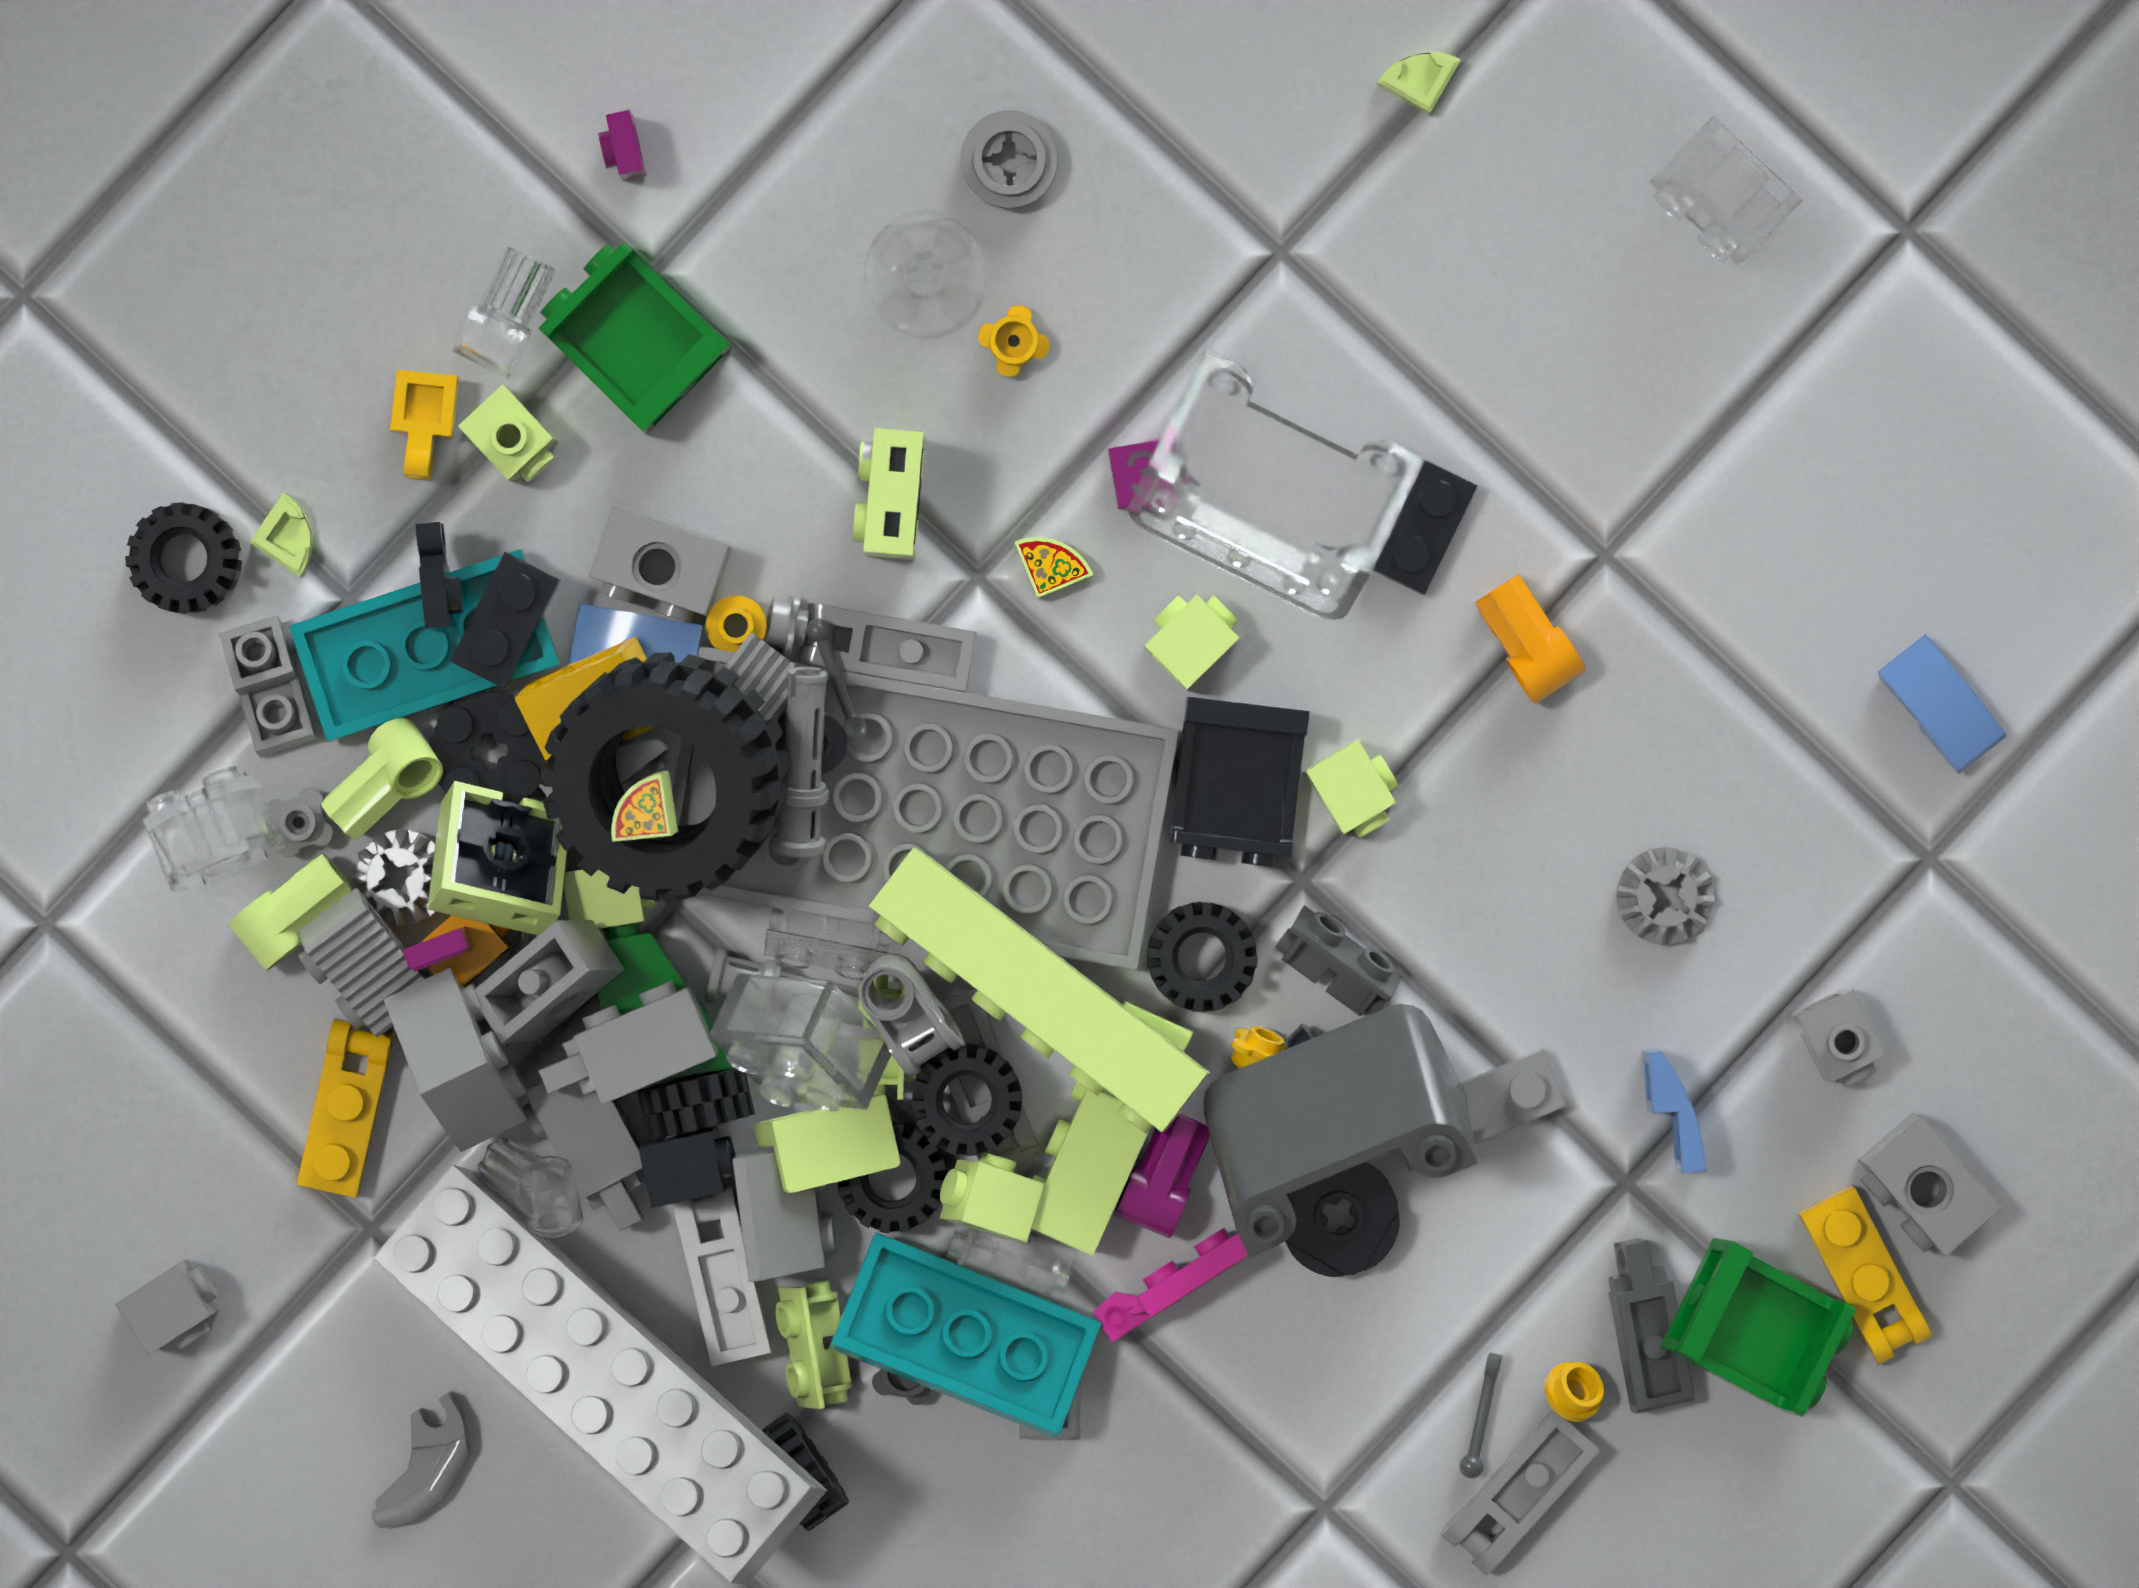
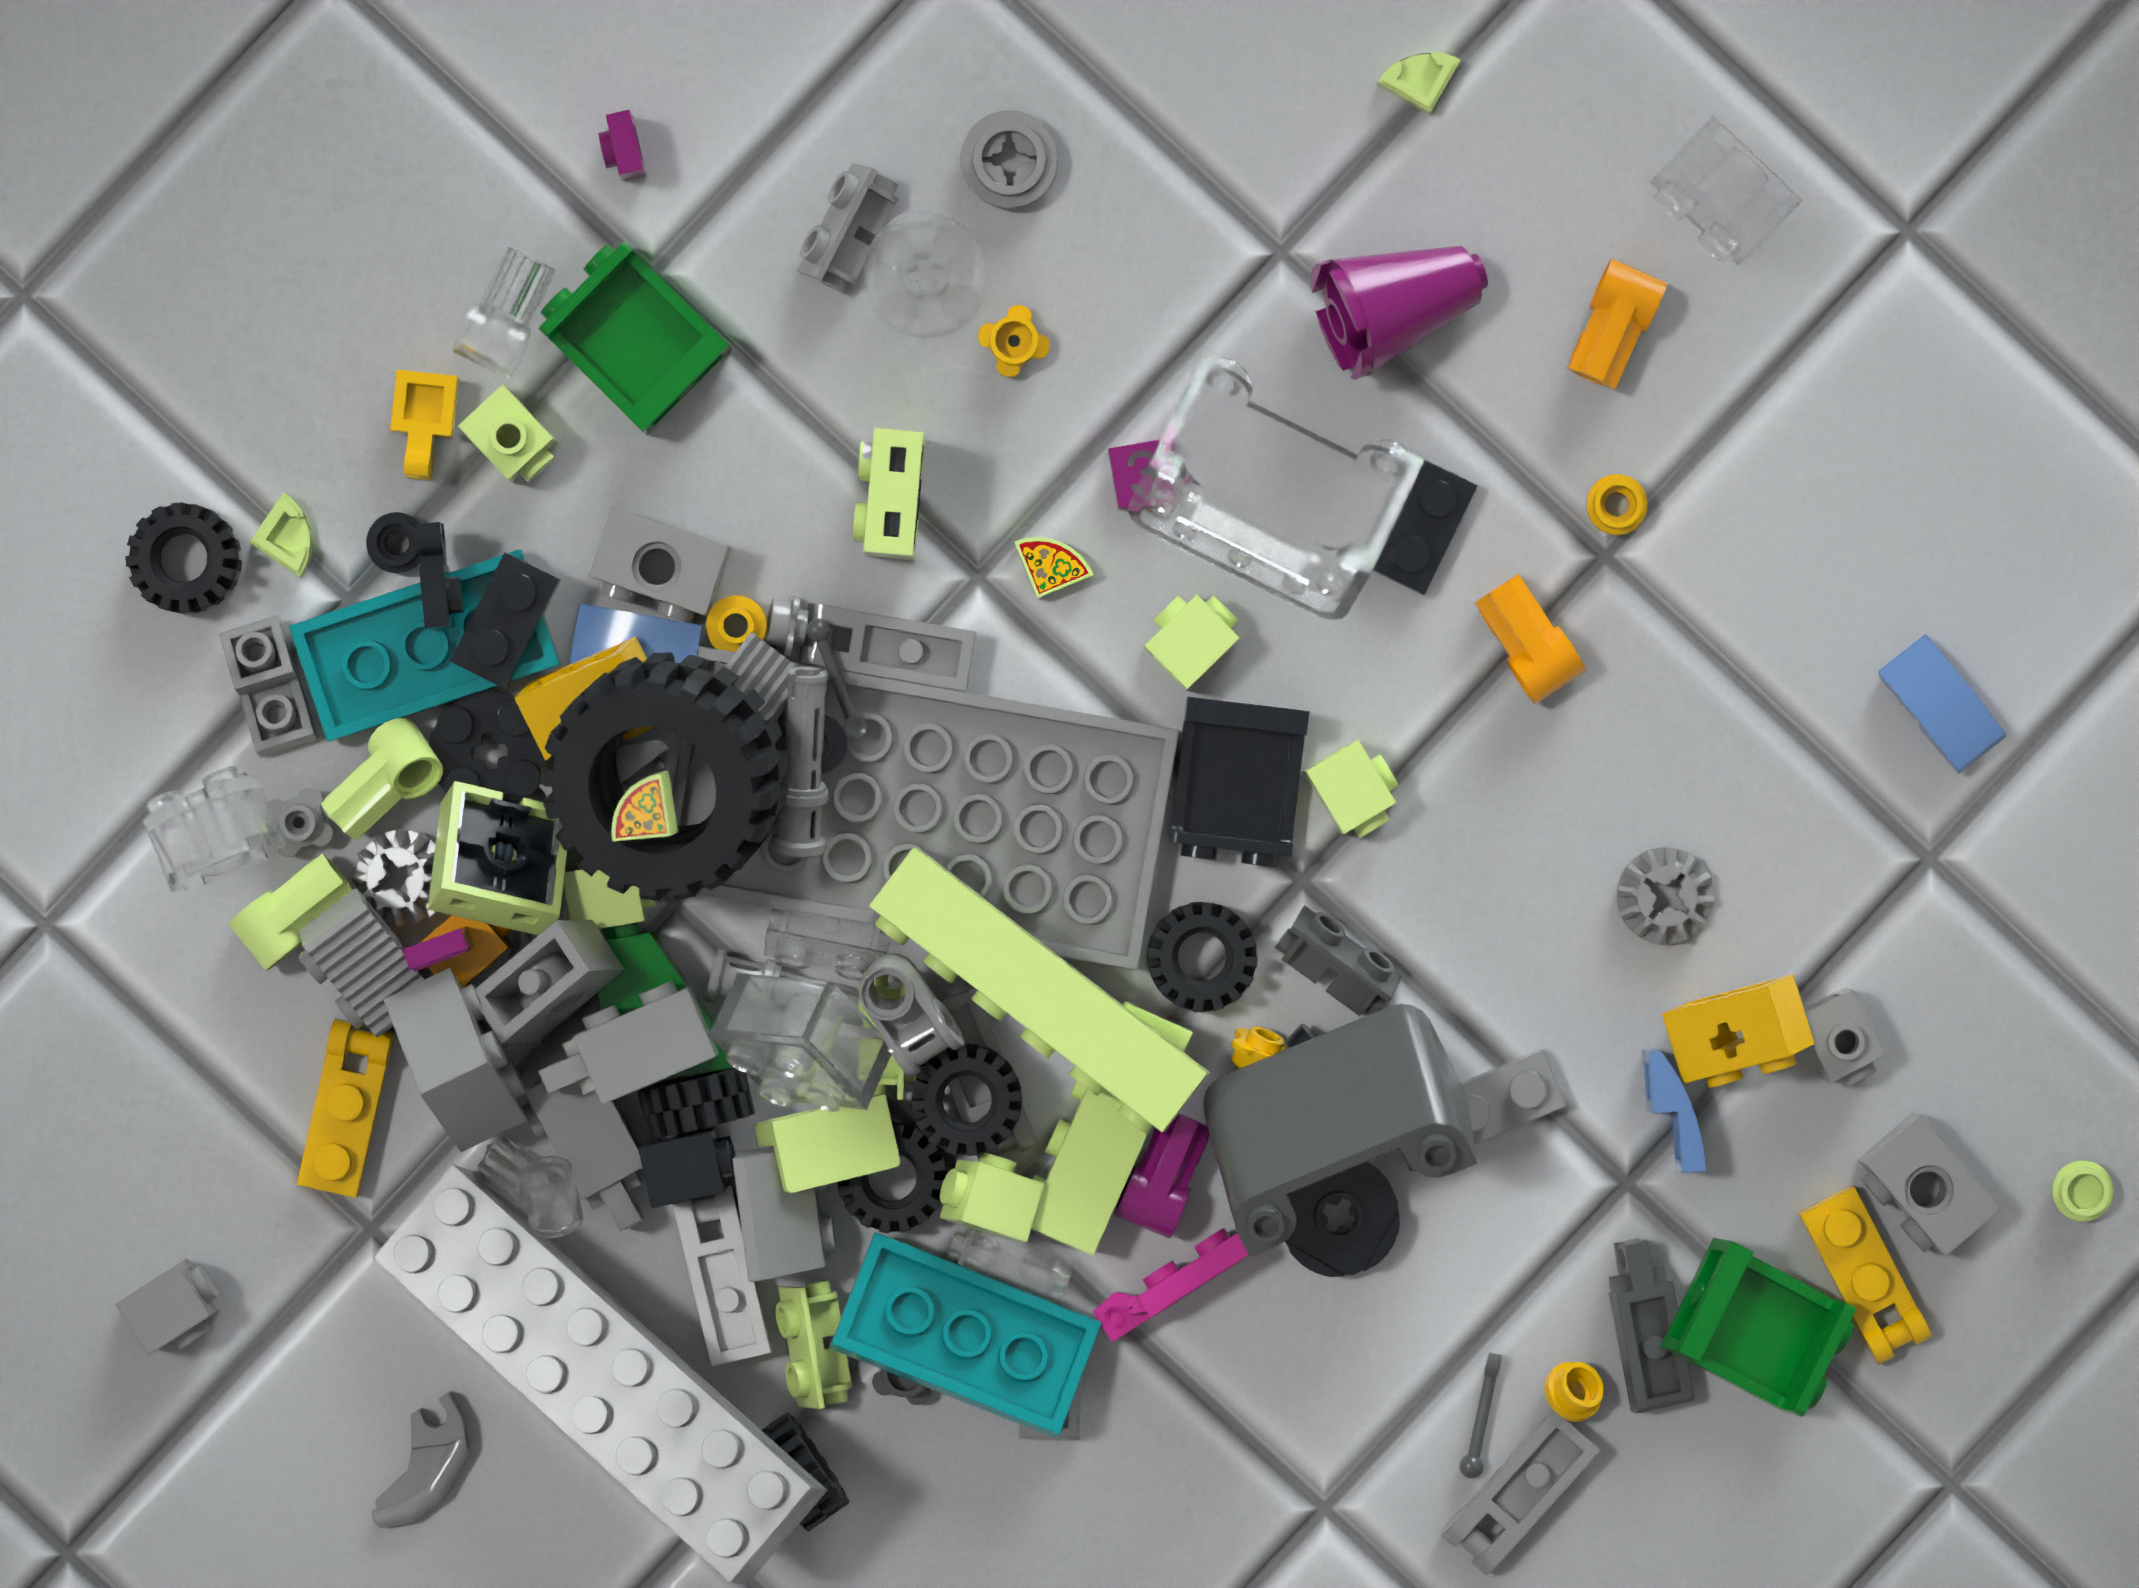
none -> black plate [366,512,421,574]
none -> light grey hinge [797,163,898,294]
none -> magenta cone [1310,246,1488,380]
none -> light orange piece [1567,258,1667,390]
none -> yellow plate [1586,474,1648,535]
none -> yellow brick [1662,974,1815,1088]
none -> yellowish green plate [2051,1160,2114,1221]

